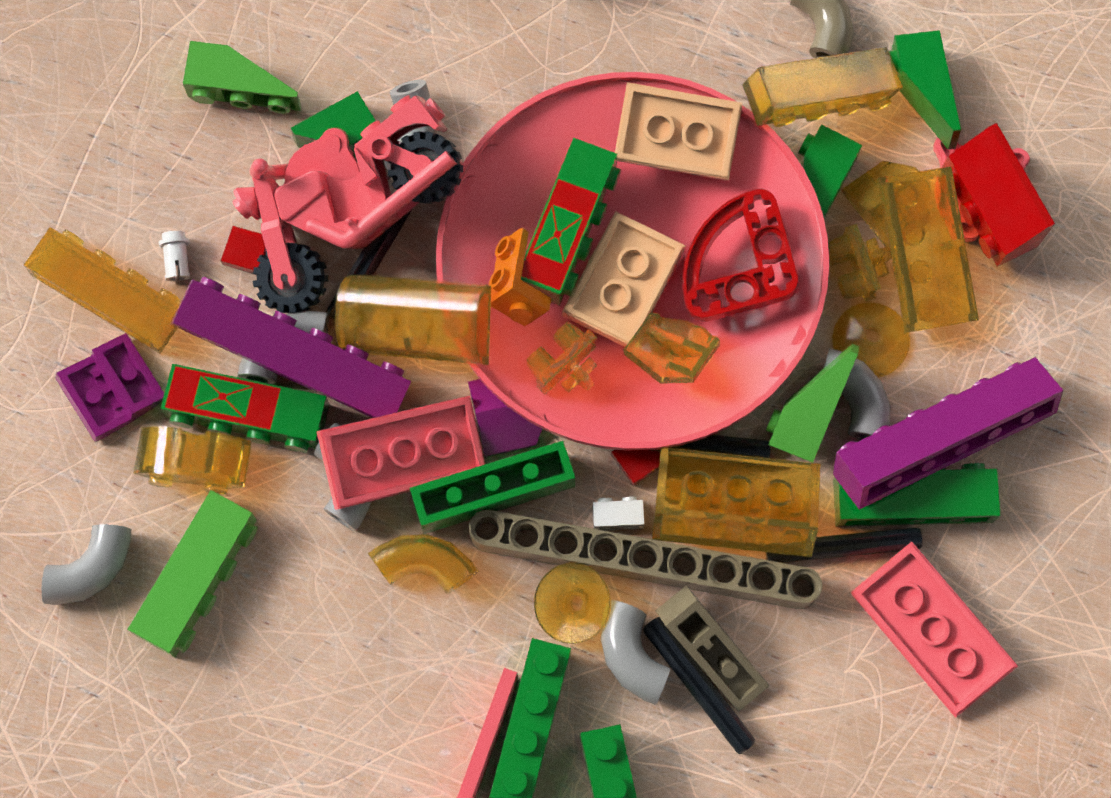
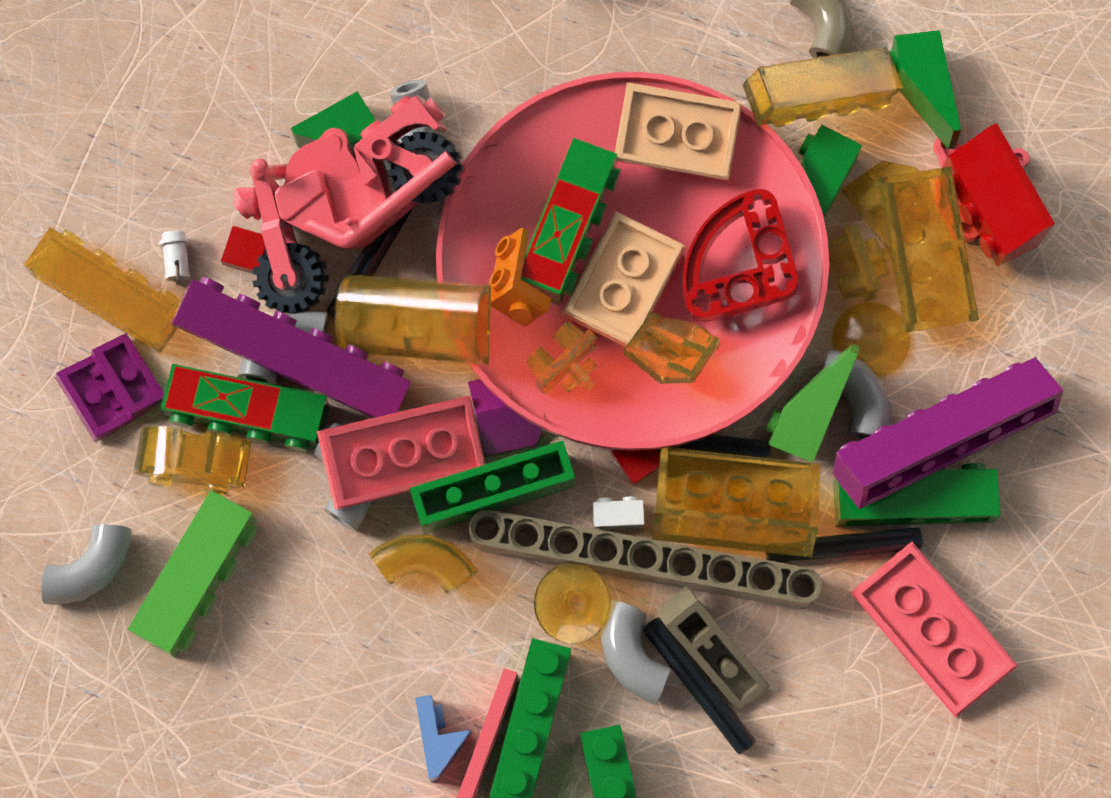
bright green slope [183,41,301,114] -> none
none -> medium blue slope [415,695,472,782]

